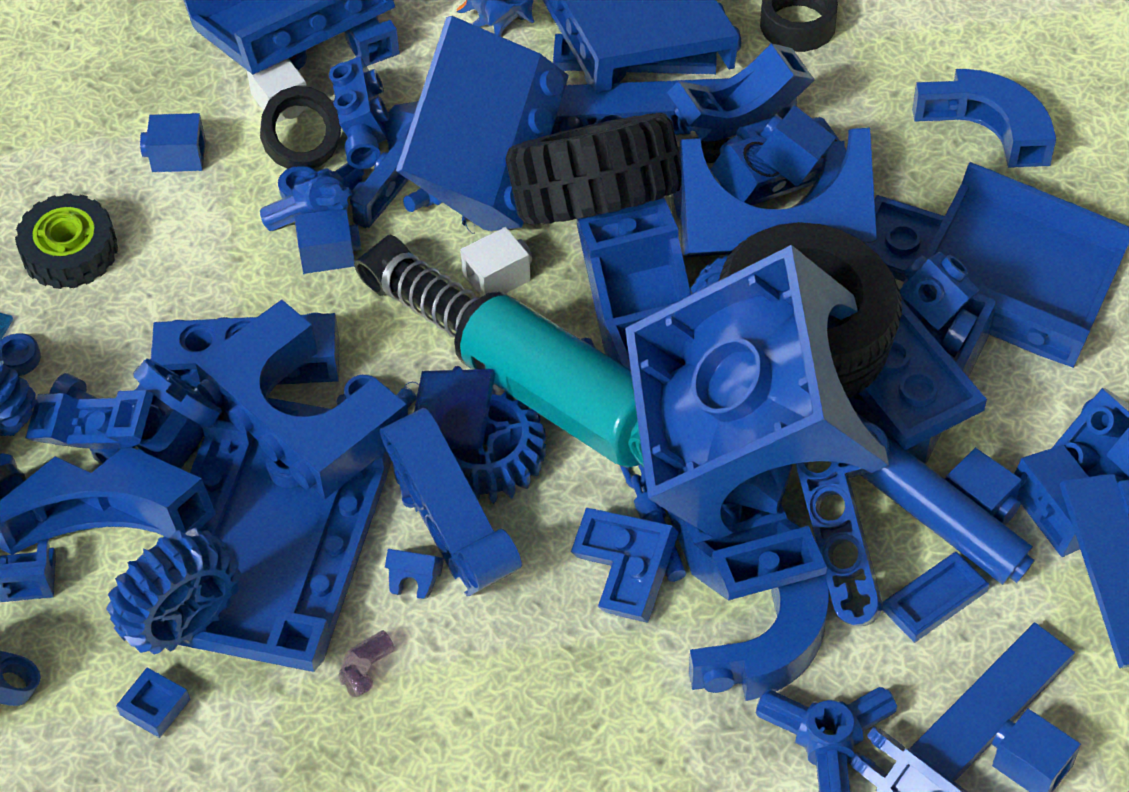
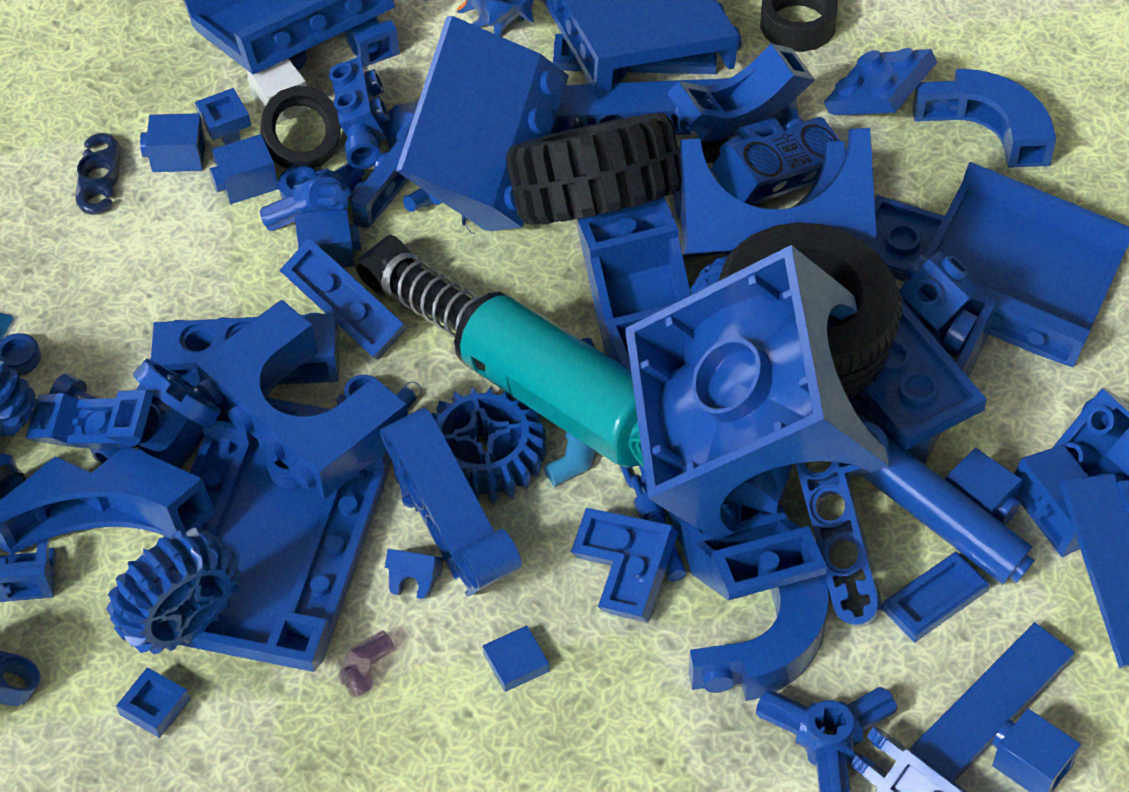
black wheel [15,193,118,289] -> none
clear blue piece [414,366,496,449] -> none
white brick [460,227,533,297] -> none
blue brick [756,105,836,187] -> none
none -> dark blue piece [75,133,120,215]
none -> blue tile [195,88,251,145]
none -> blue brick [209,134,279,205]
none -> blue plate [279,238,408,360]
none -> blue tile [482,625,550,692]
none -> dark azure arm [544,432,595,487]
none -> blue plate [824,48,938,115]

